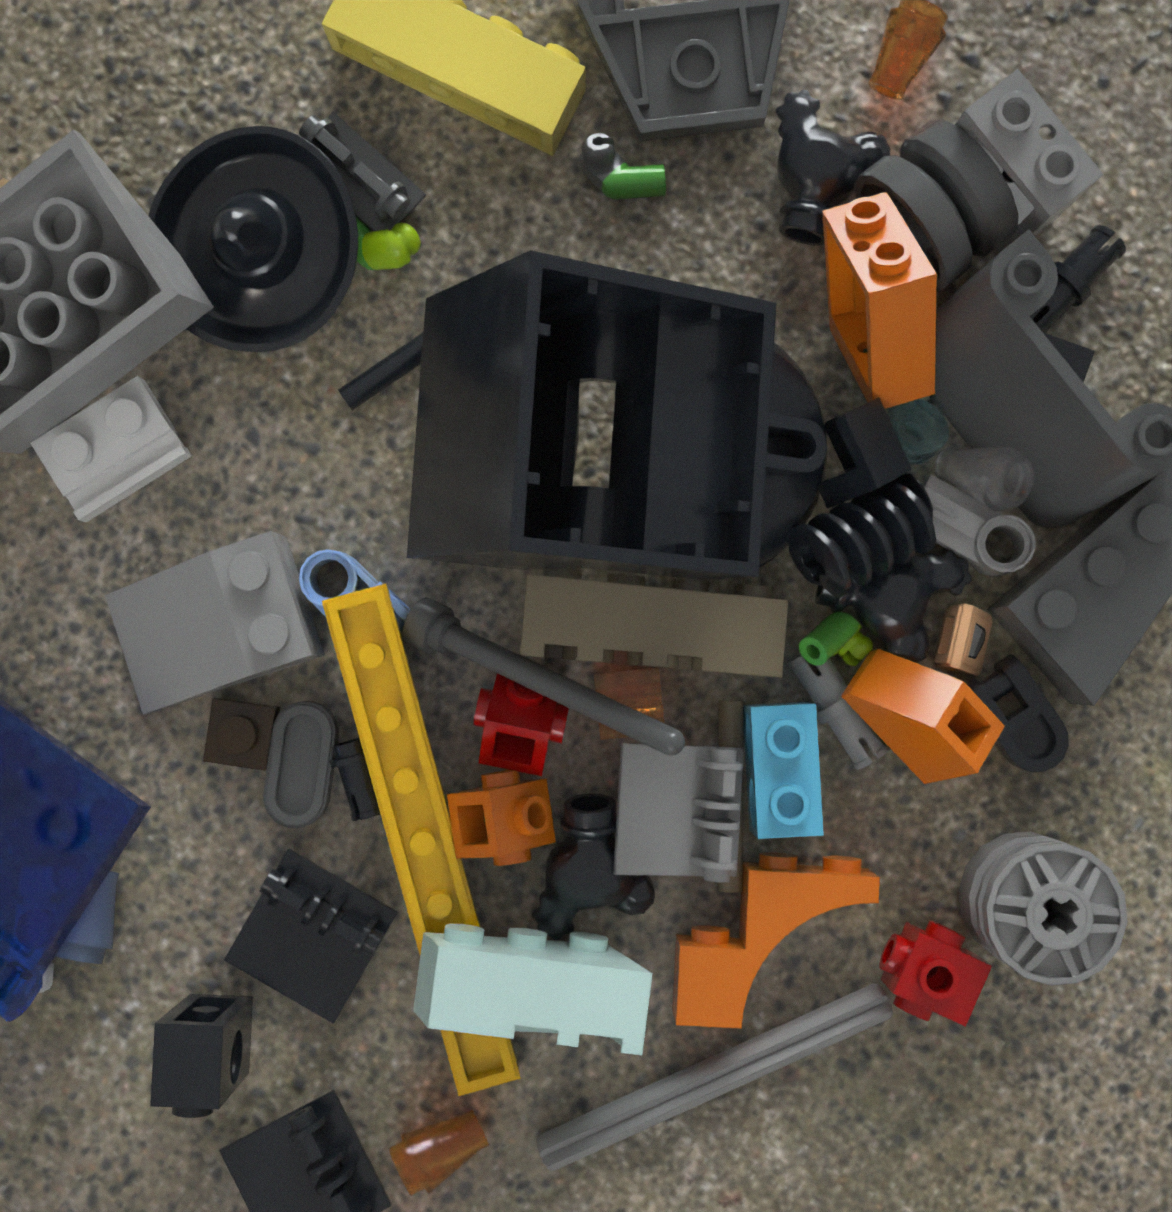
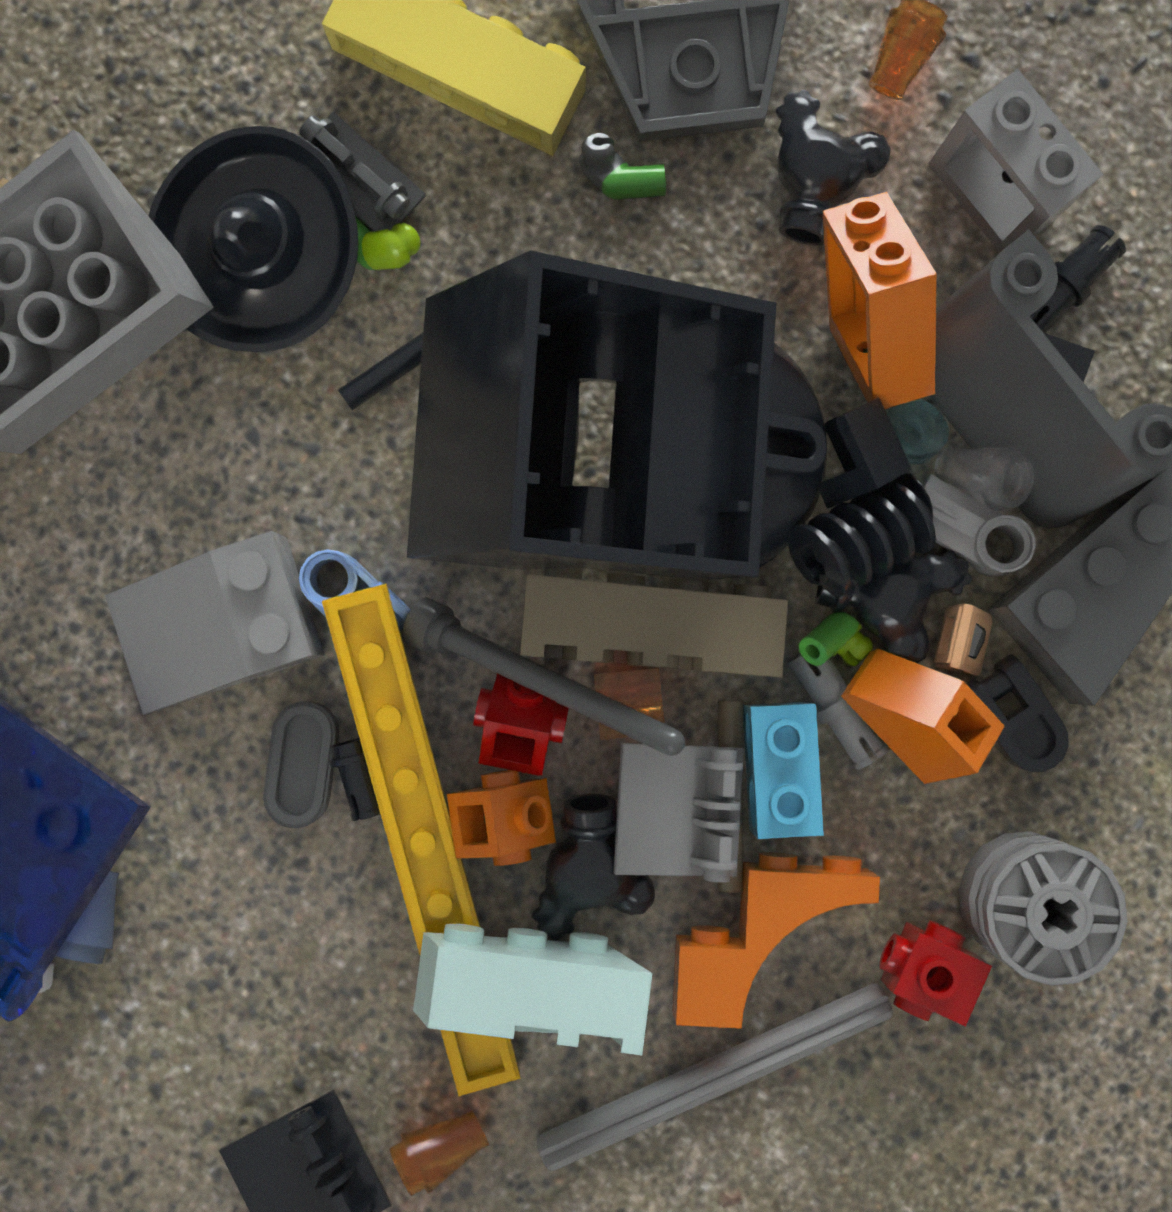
white plate [30,376,192,522] -> none
black brick [150,994,253,1118] -> none
dark brown plate [203,698,280,771] -> none
black hinge [224,848,398,1024] -> none
dark grey wheel [854,119,1019,292] -> none

